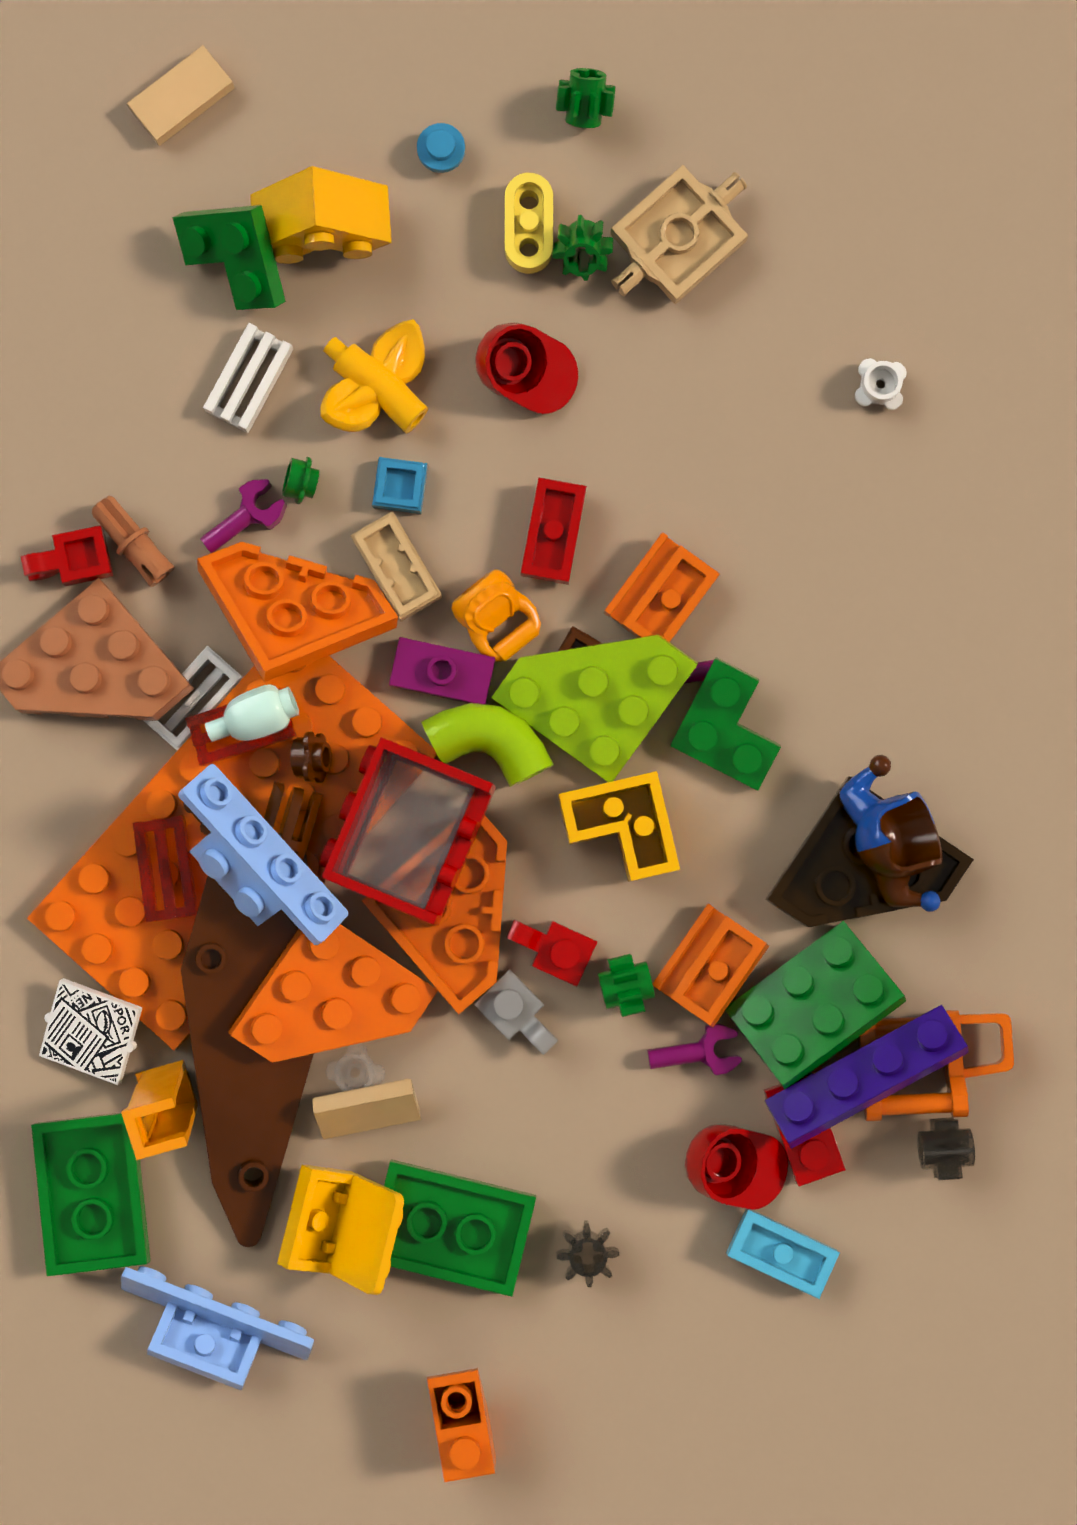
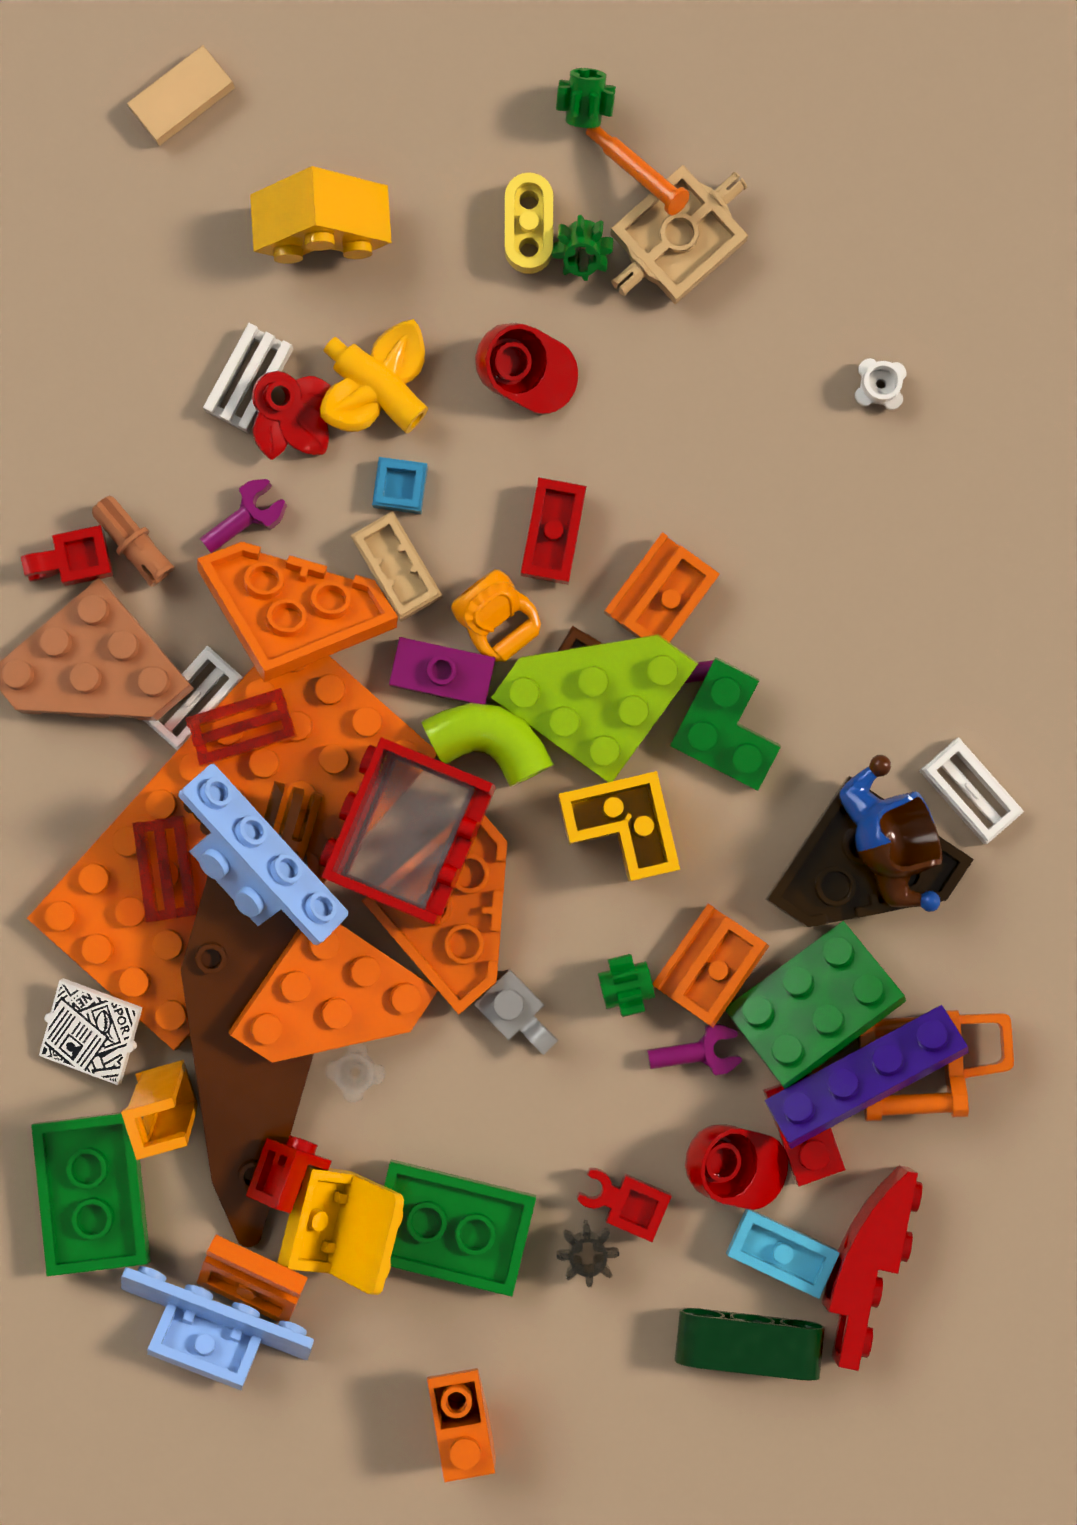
green plate [172,205,286,310] -> none
light aqua plant [205,684,299,742] -> none
green plate [282,457,319,504] -> none
reddish brown plate [290,732,332,783] -> none
tan tile [312,1079,421,1139] -> none
dark azure plate [417,123,465,173] -> none
red plate [506,920,597,987] -> none
clear smoke gear [917,1117,975,1181] -> none
none -> orange plate [196,1234,308,1322]
none -> red bracket [246,1135,332,1213]
none -> red plate [252,371,331,460]
none -> red plate [577,1168,672,1242]
none -> orange piece [586,126,690,215]
none -> dark green beam [675,1308,825,1381]
none -> red slope [822,1165,923,1371]
none -> white tile [919,737,1024,844]

